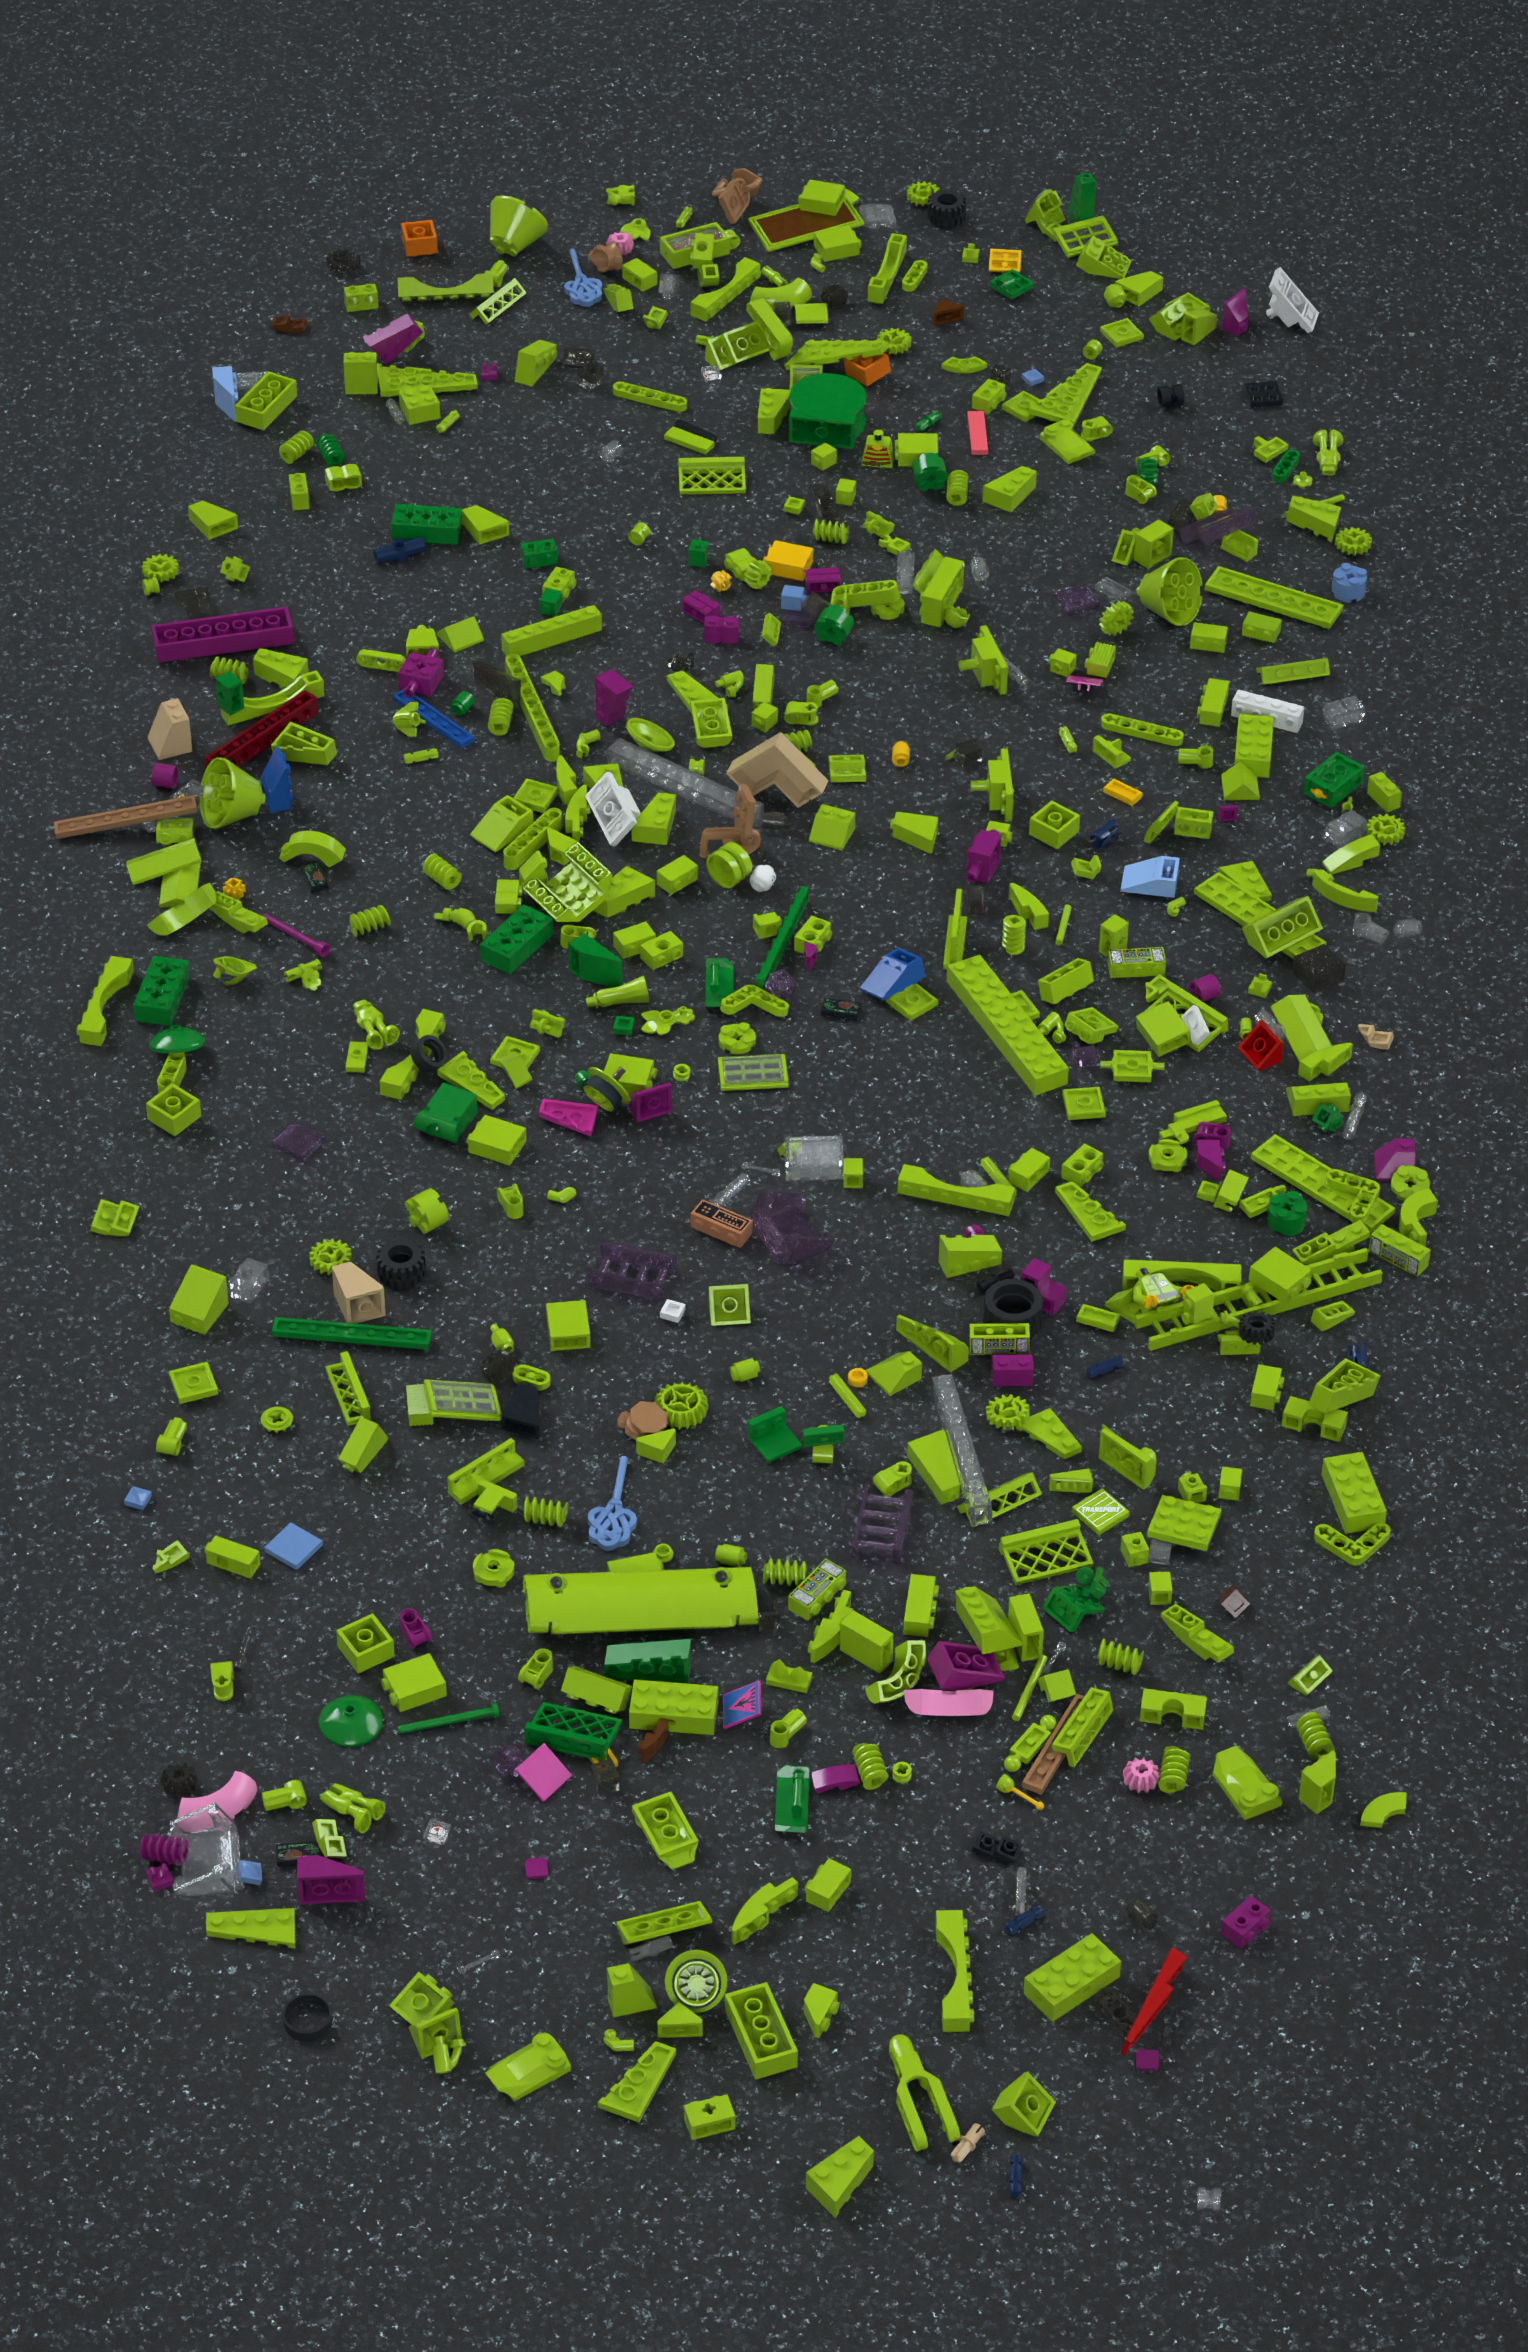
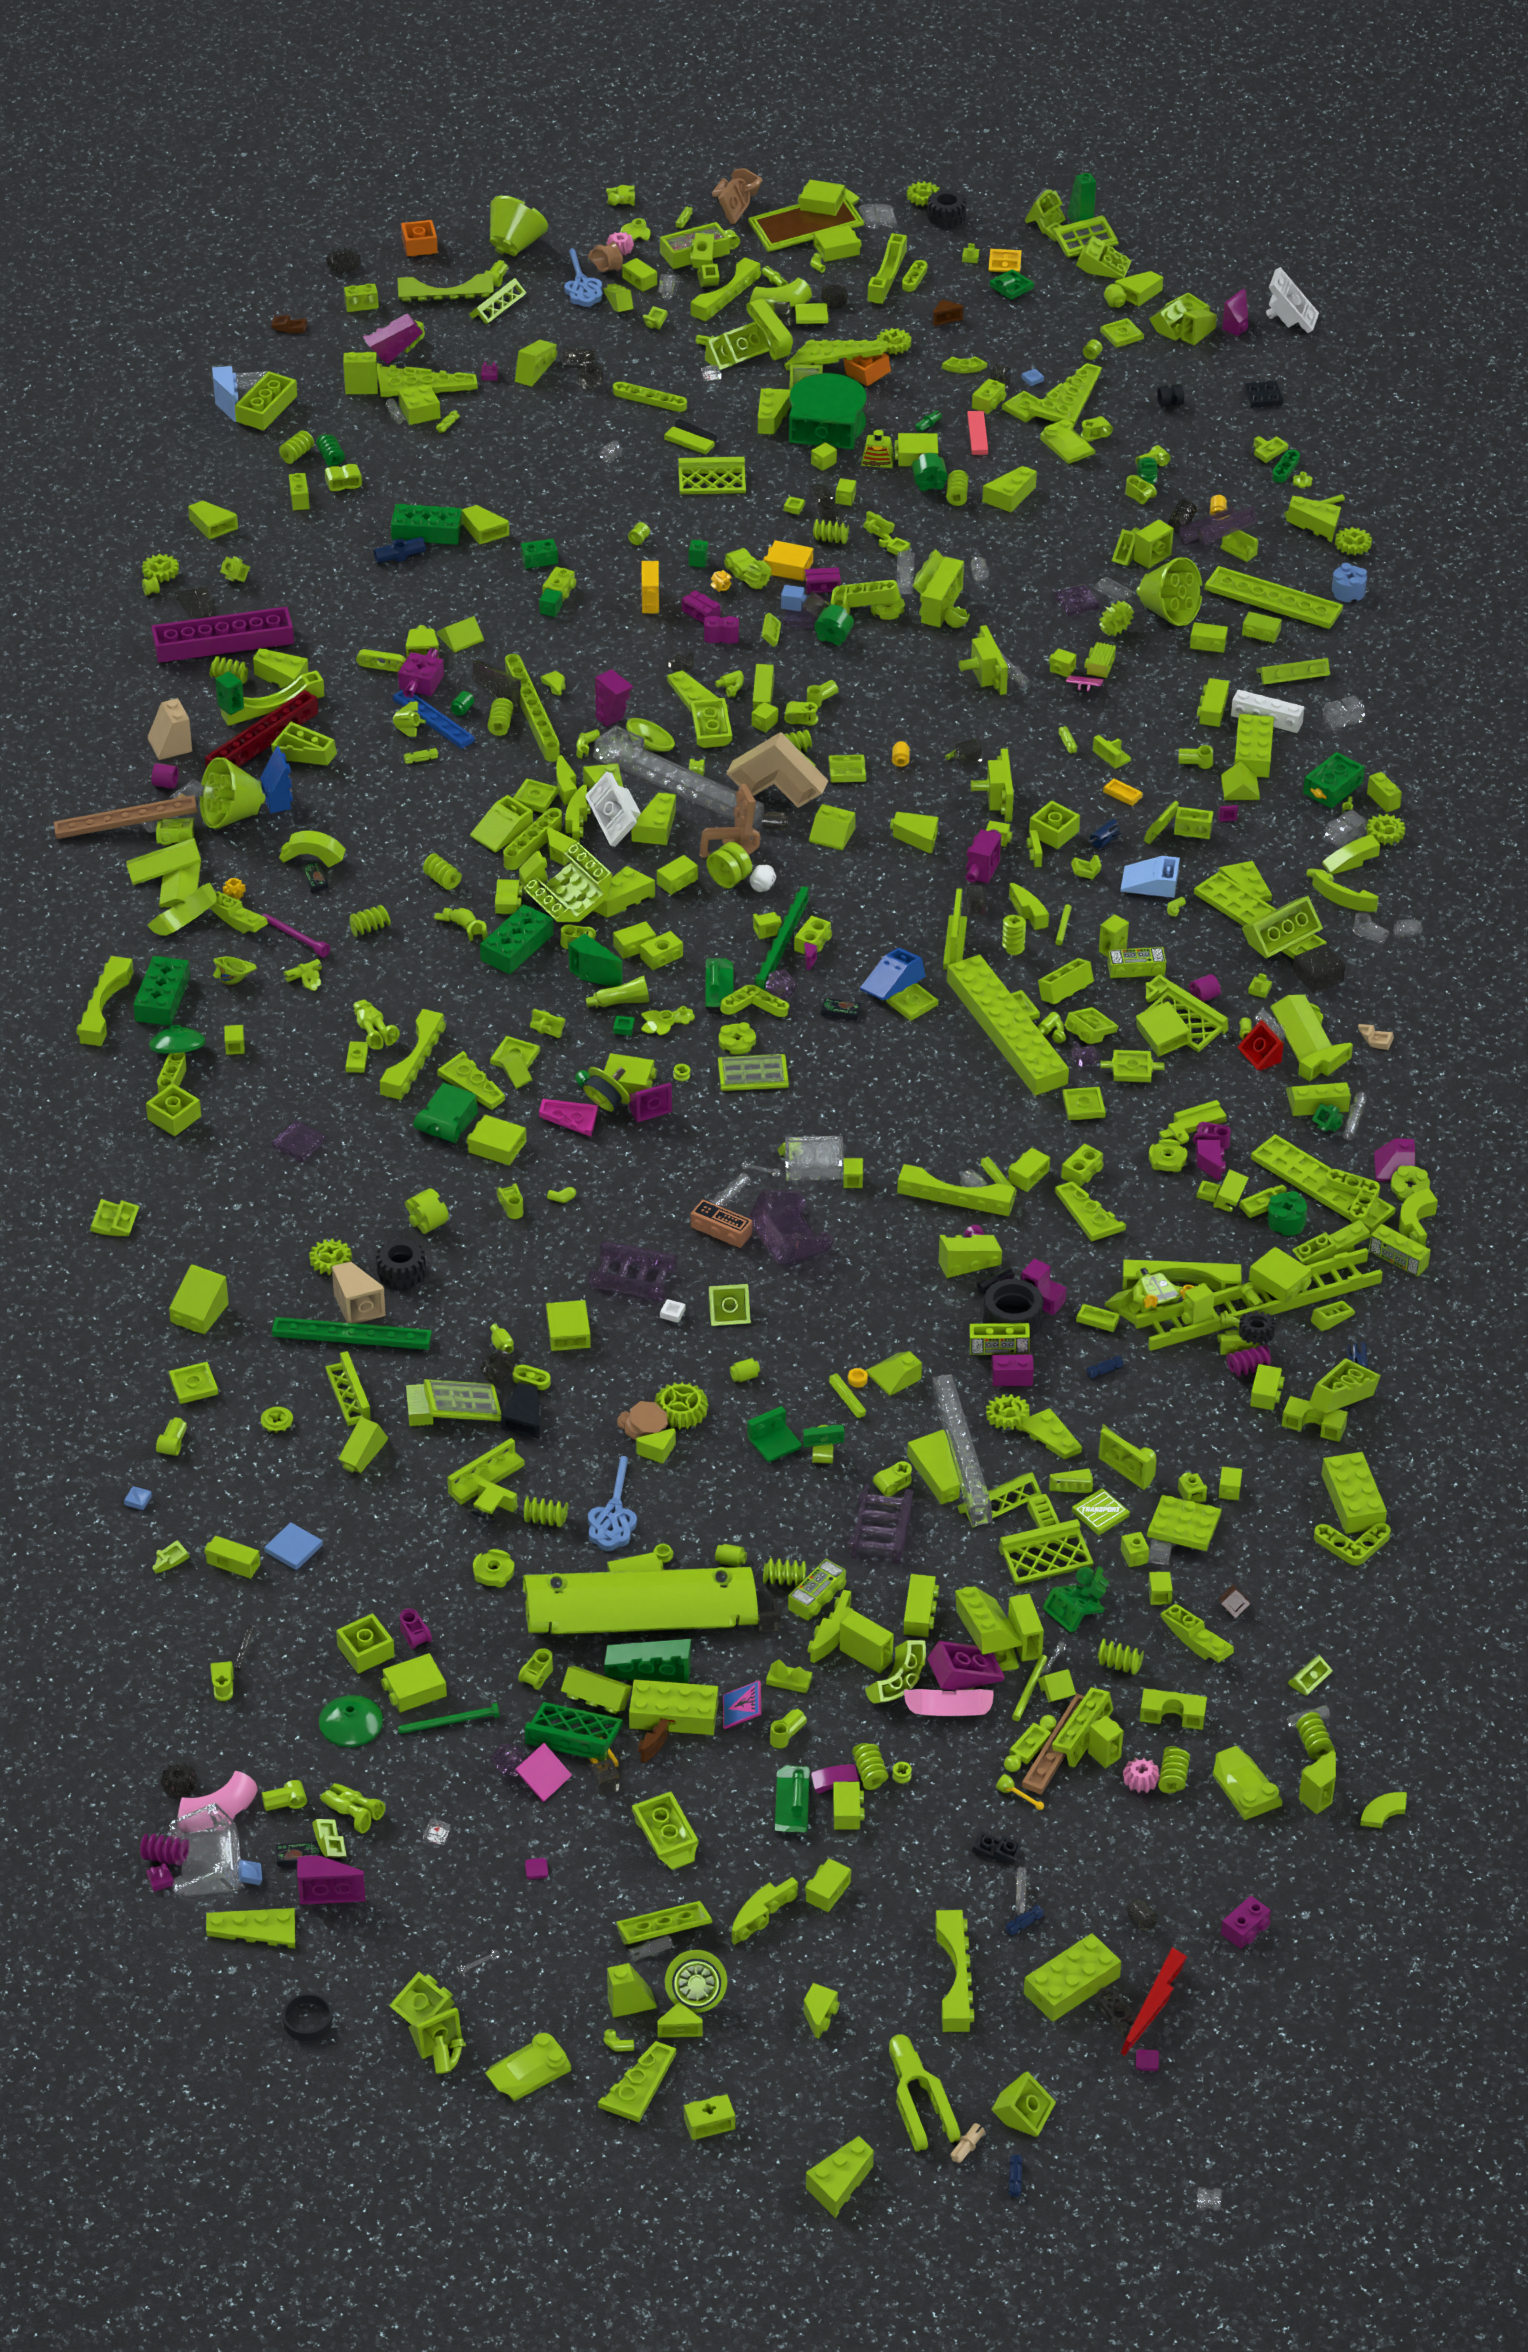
clear brick [228,1258,269,1304] -> none
black tyre [411,1035,447,1073] -> none
lime brick [501,605,602,656] -> none
lime brick [725,1982,798,2080] -> none
lime wedge [896,1315,969,1372] -> none
lime beam [1101,713,1184,746] -> none
white plate [1181,1005,1210,1045] -> none
lime brick [1189,492,1218,520] -> none
lime piece [1313,430,1343,476] -> none
none -> lime brick [224,1025,245,1055]
none -> clear brick [594,726,644,764]
none -> yellow brick [642,561,659,613]
none -> lime brick [833,1782,864,1829]
none -> lime plate [1026,830,1042,867]
none -> lime slope [1027,1494,1060,1528]
none -> lime brick [1088,1716,1123,1768]
none -> magenta piece [1227,1345,1271,1377]

